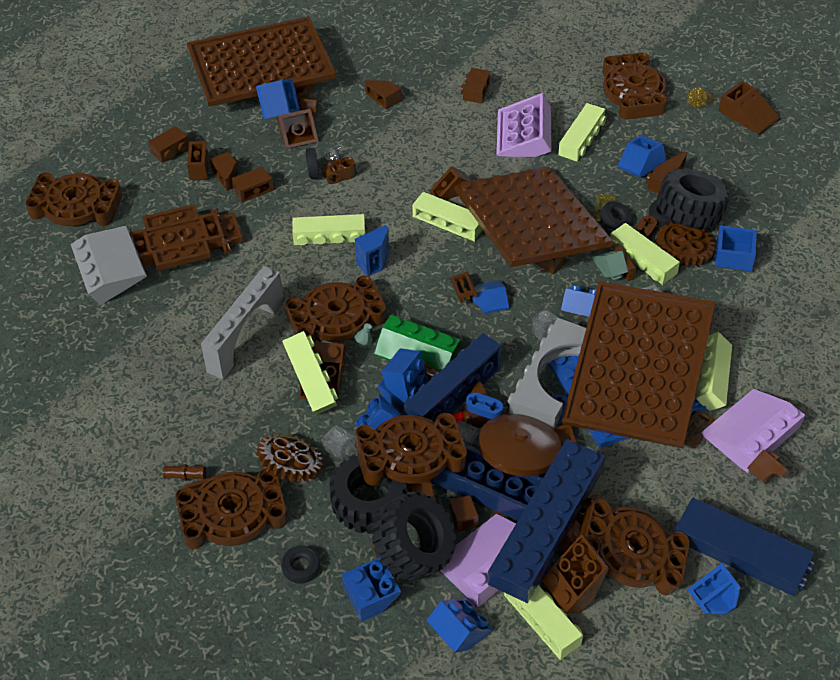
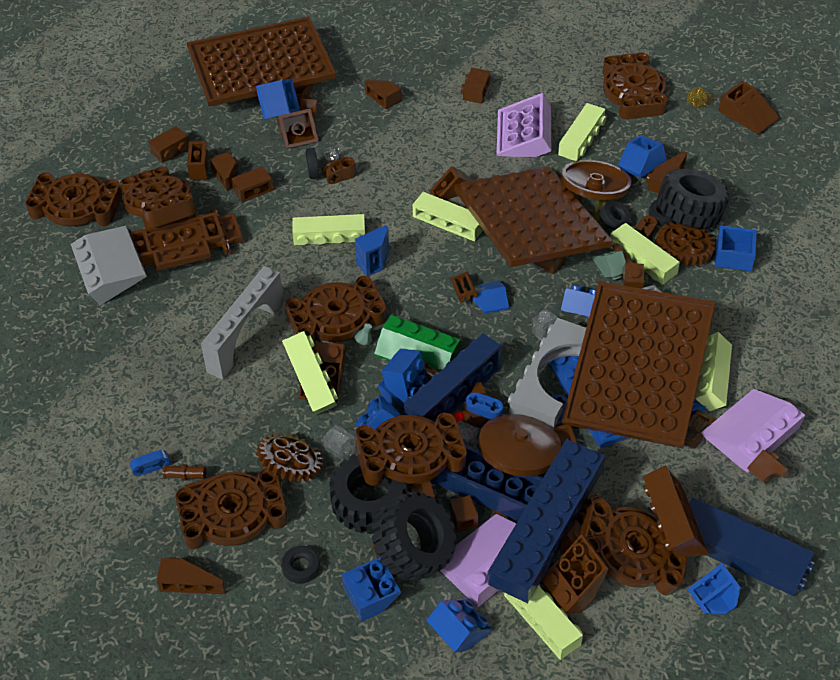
none -> reddish brown piece [120,167,196,228]
none -> blue beam [130,450,170,476]
none -> reddish brown slope [157,557,226,595]
none -> reddish brown dish [561,160,631,200]
none -> reddish brown slope [622,263,644,288]
none -> reddish brown slope [643,465,710,557]

